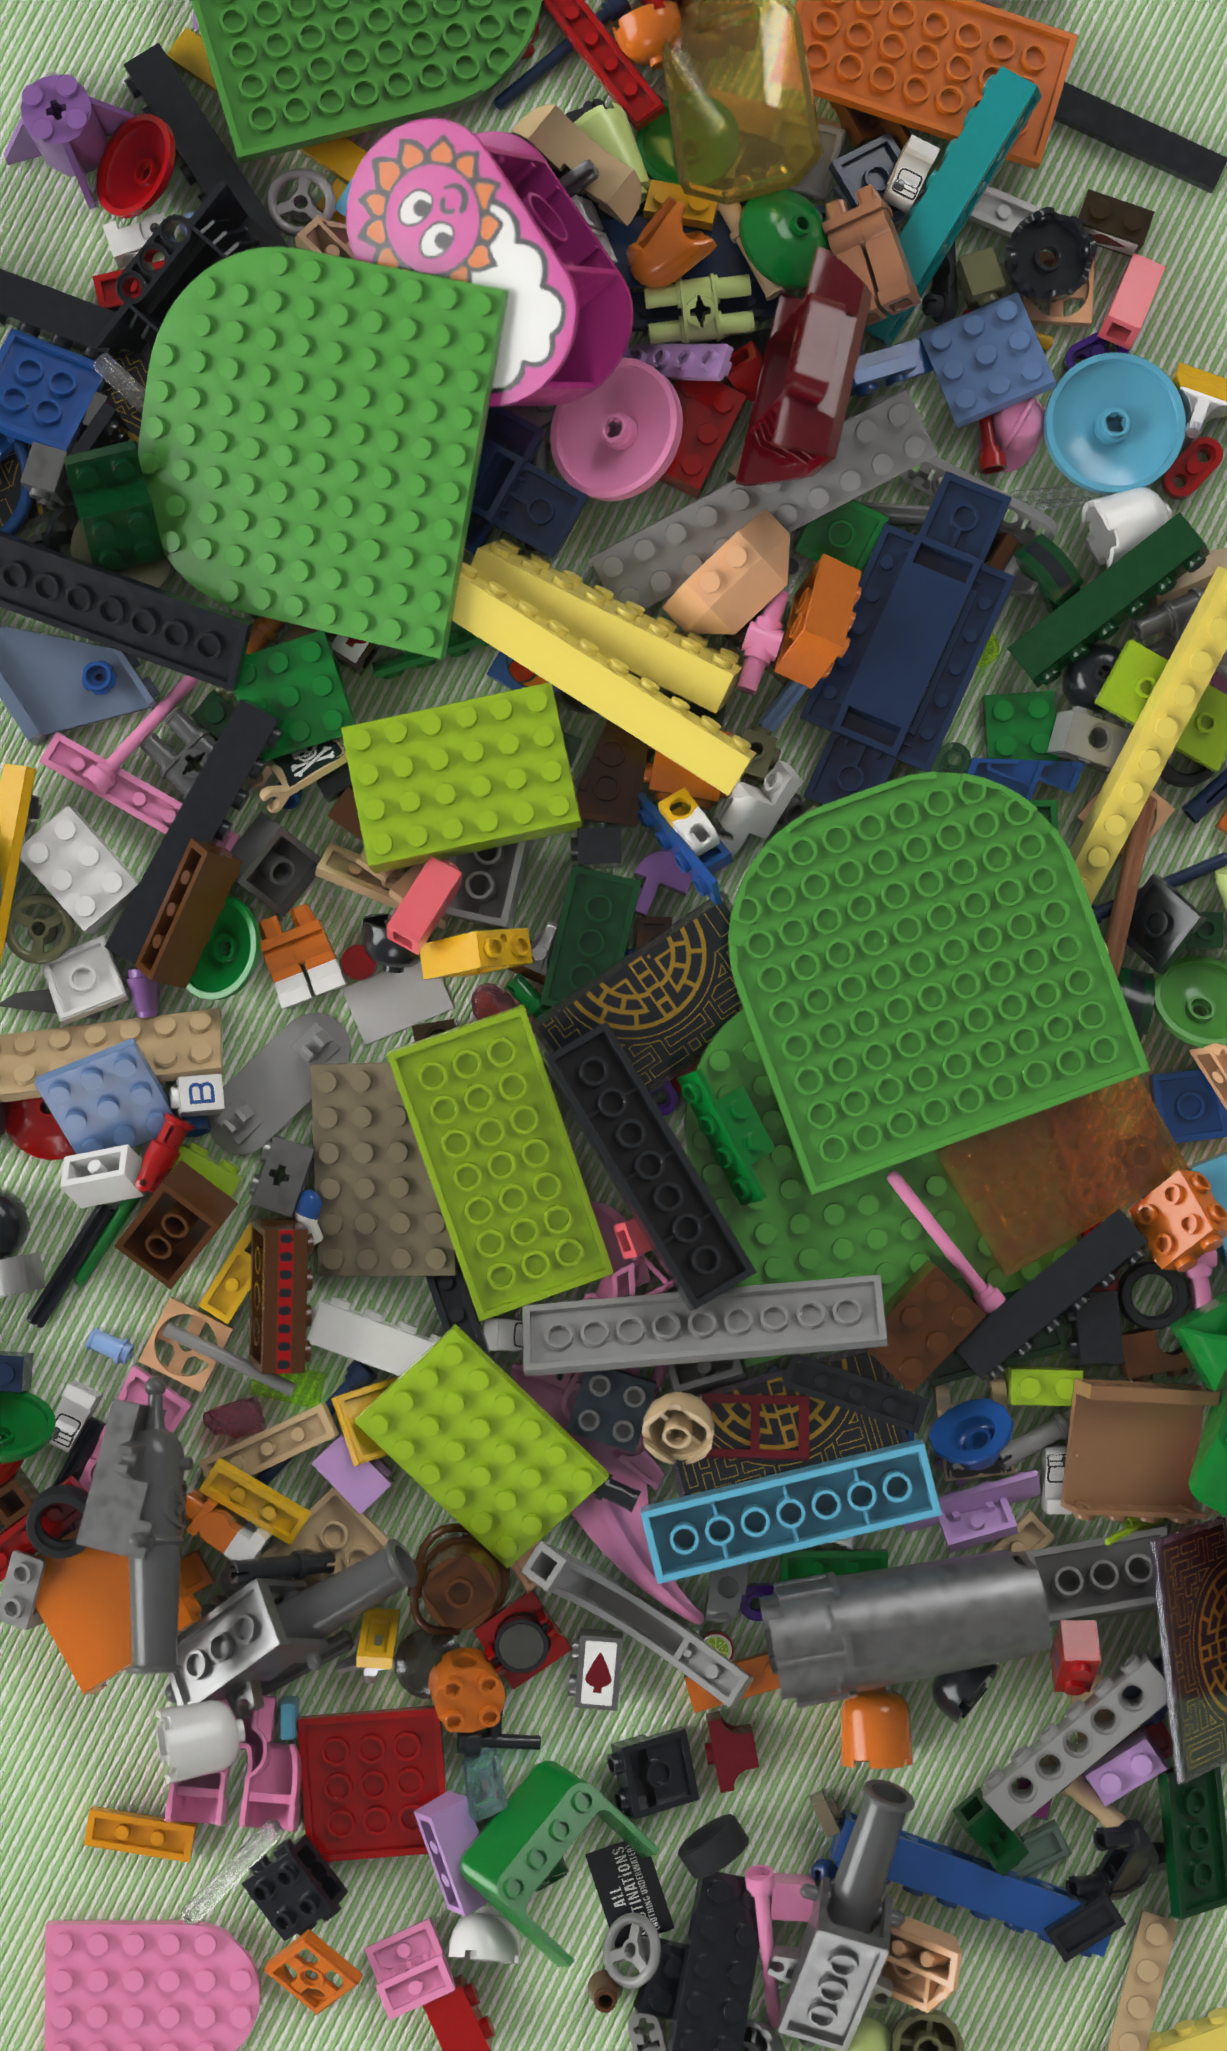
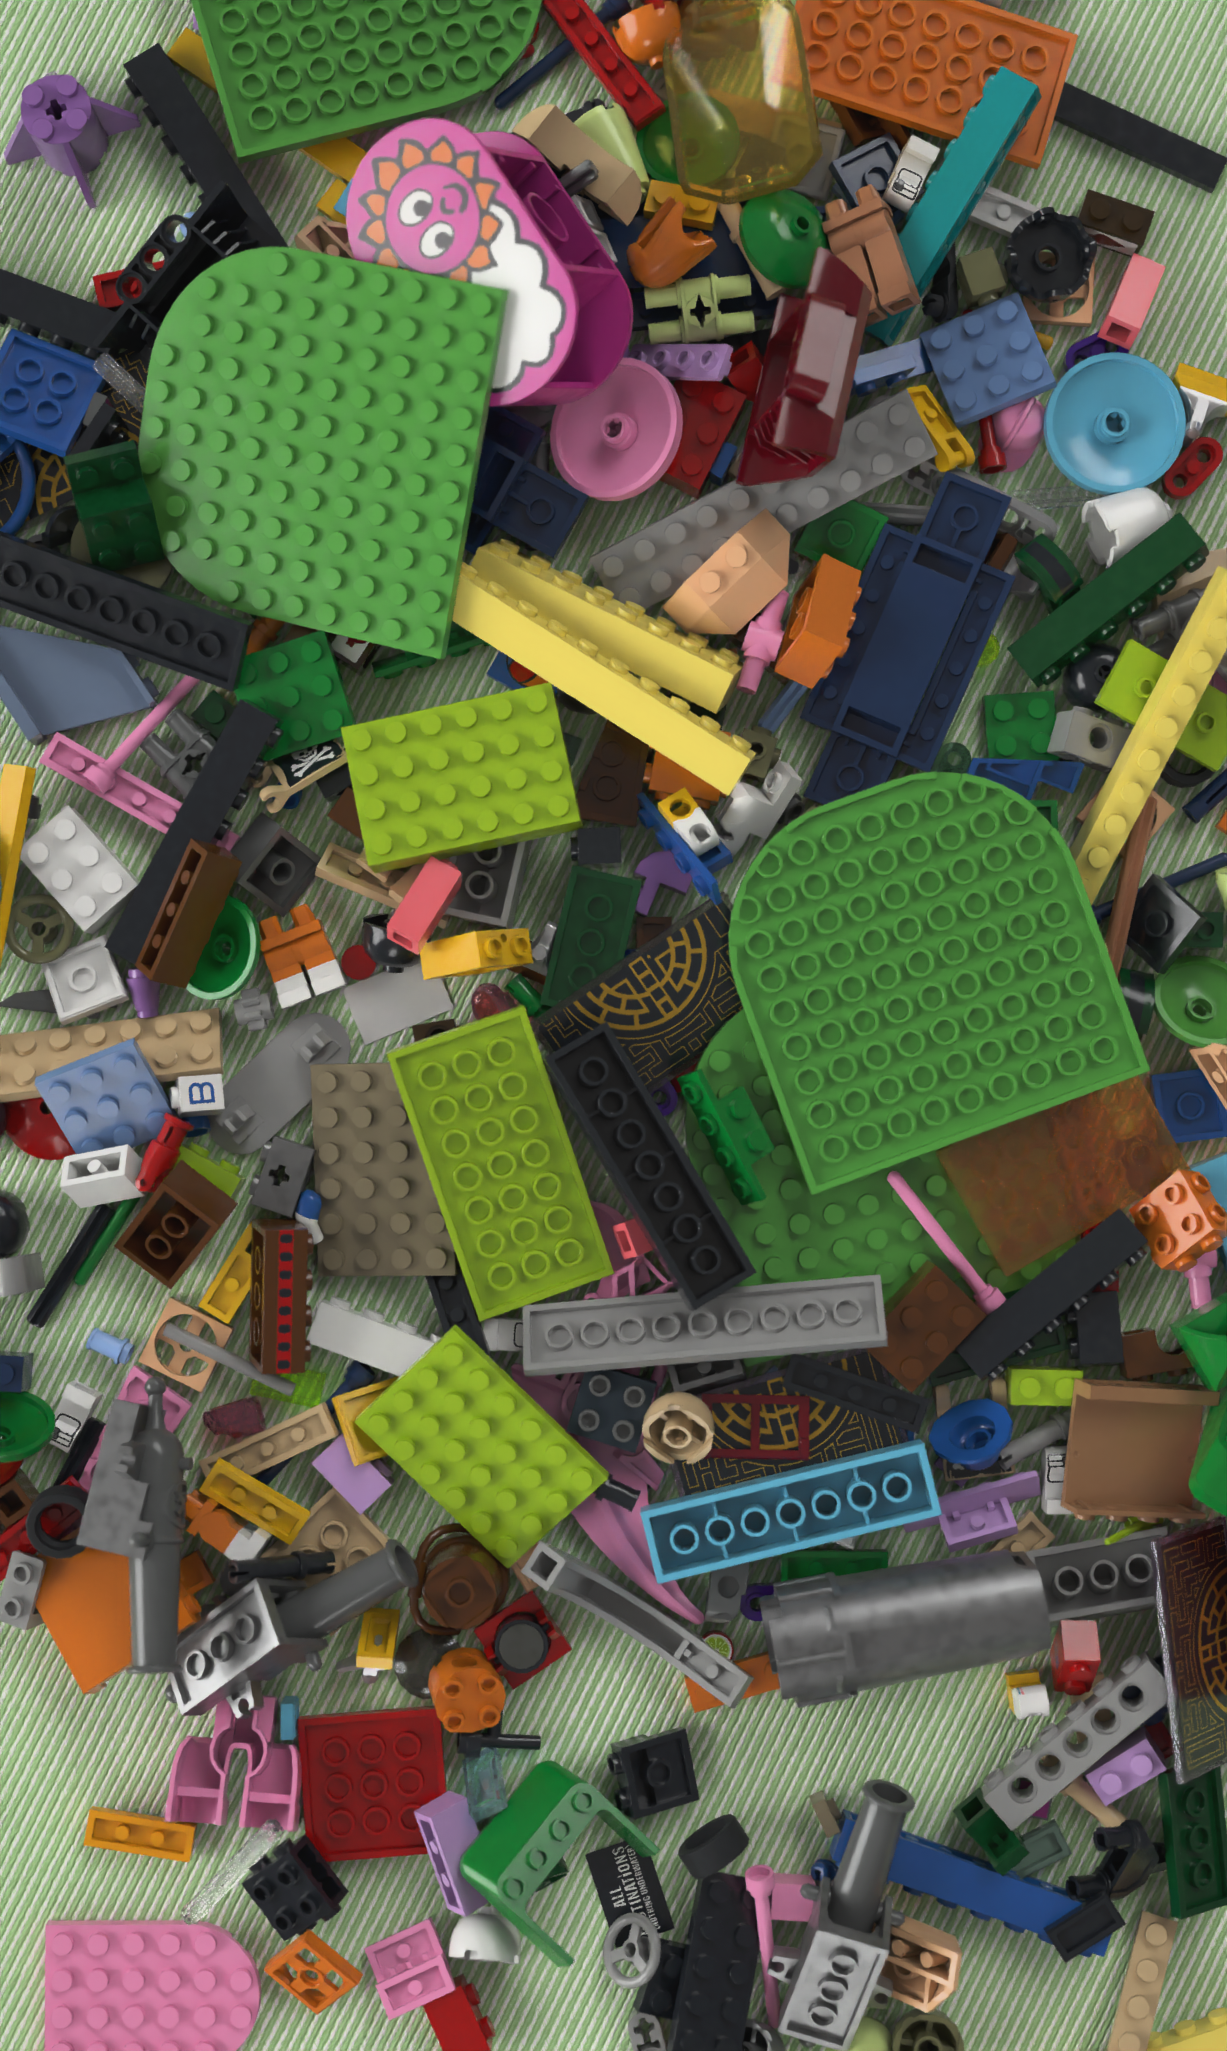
flat silver brick [20,441,73,511] -> none
blue plate [82,660,117,695] -> none
red dish [96,114,176,218] -> none
white leg [102,213,166,268] -> none
white cylinder [156,1700,245,1784] -> none
dark grey axle [260,1630,354,1695] -> none
light grey piece [266,168,336,237] -> none
brick [568,1628,623,1711] -> none
reddish brown cone [587,1970,623,2013] -> none
dark red brick [704,1711,759,1793] -> none
orange cylinder [841,1686,913,1769] -> none
black cylinder [932,1663,999,1724] -> none
black tyre [1117,1261,1188,1329] -> none
none -> light grey gear [233,987,275,1032]
none -> blue tile [709,442,738,487]
none -> yellow plate [899,384,975,472]
none -> white leg [1005,1669,1050,1720]

